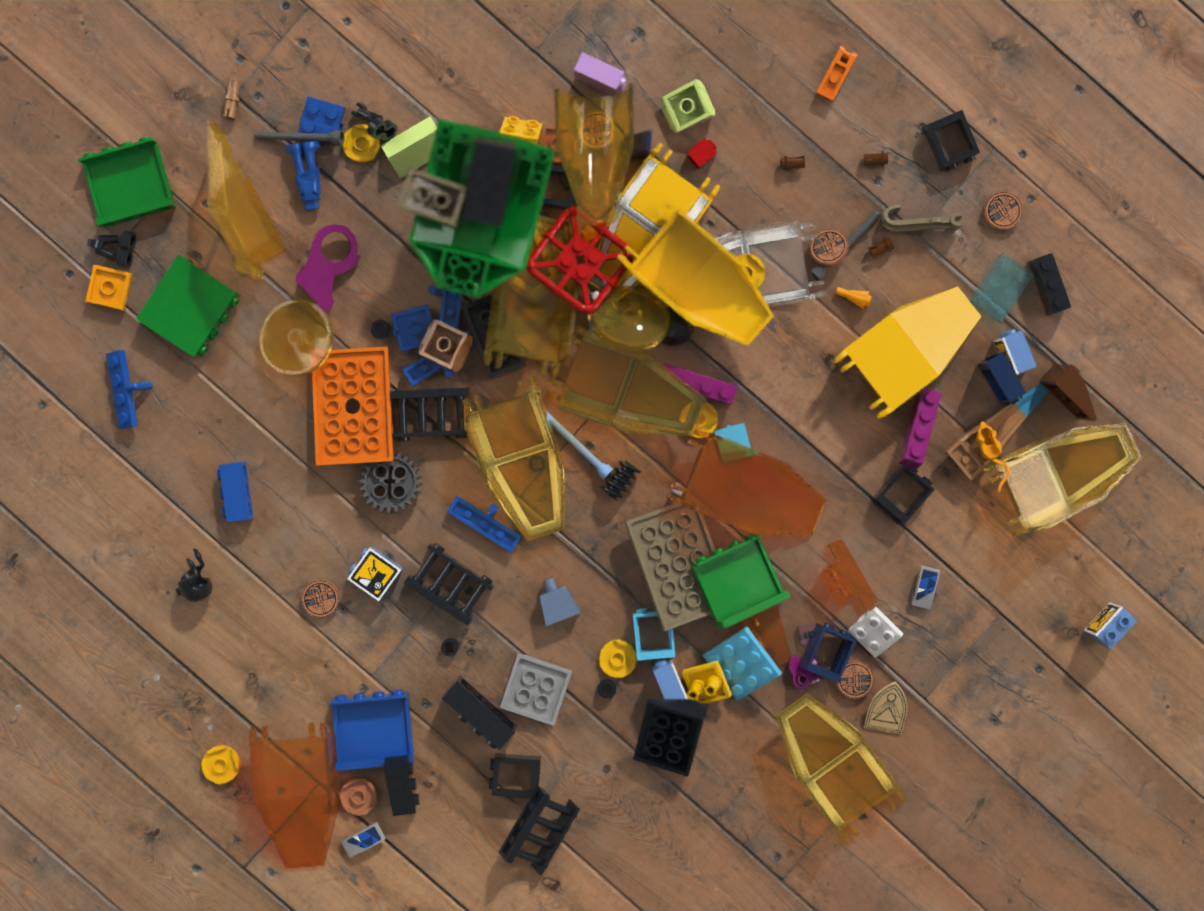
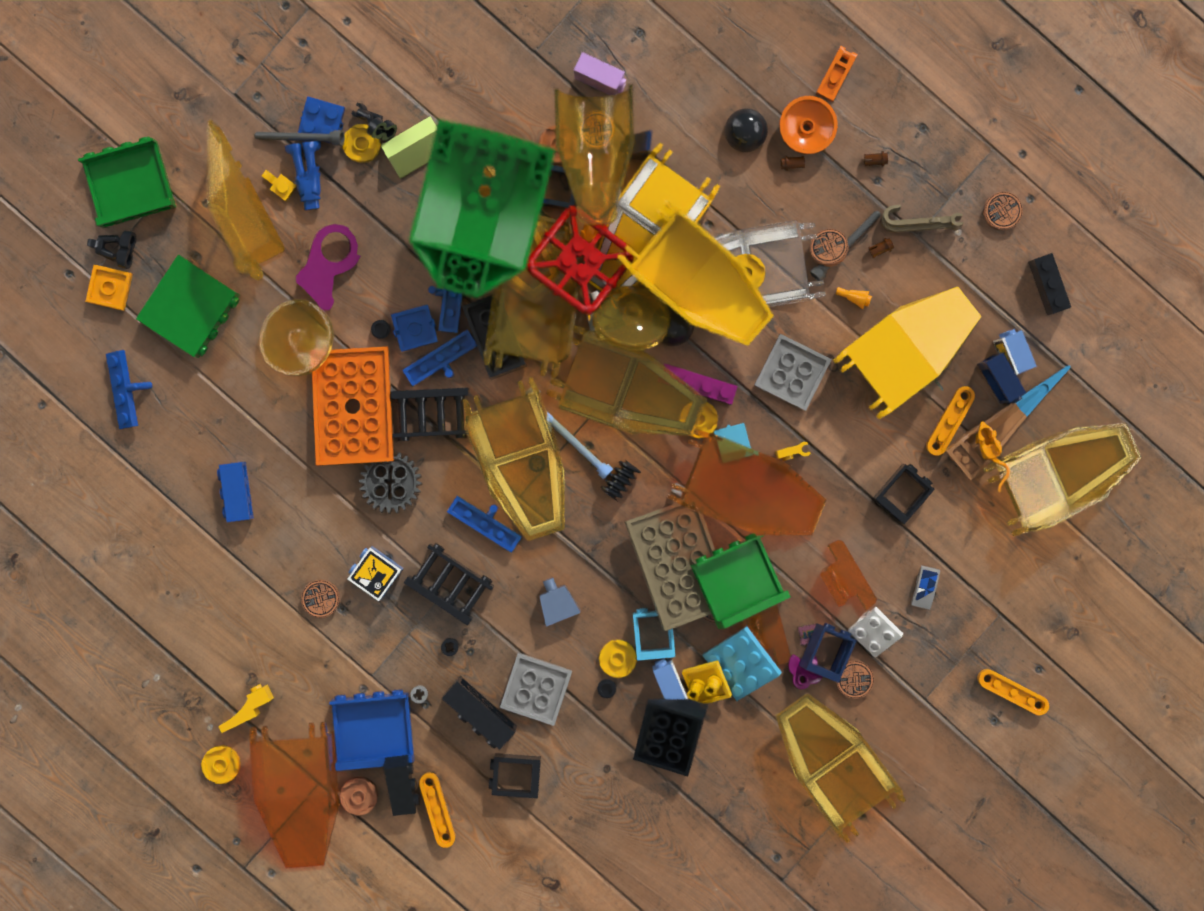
black hair [175,549,213,602] -> none
medium nougat pin [223,78,241,119] -> none
slope [341,822,386,858] -> none
dark tan slope [397,168,467,230] -> none
medium nougat slope [418,319,474,372] -> none
black brick [462,135,517,227] -> none
black fence [499,786,580,875] -> none
yellow plate [500,116,543,144] -> none
yellowish green slope [661,79,715,133] -> none
red brick [686,138,717,171] -> none
tan shield [864,682,907,734] -> none
magenta brick [898,387,942,469] -> none
black window [923,110,980,171] -> none
clear light blue plate [969,253,1034,323] -> none
reddish brown slope [1039,364,1097,422] -> none
medium blue piece [1084,602,1137,649] -> none
none -> yellow slope [218,684,274,733]
none -> yellow plate [262,170,297,201]
none -> light grey bush [410,686,428,703]
none -> light orange plate [419,772,456,848]
none -> black piece [725,108,768,152]
none -> light grey plate [754,334,832,411]
none -> yellow plate [775,442,811,461]
none -> orange dish [779,96,838,154]
none -> light orange plate [926,386,975,456]
none -> light orange plate [977,669,1049,715]

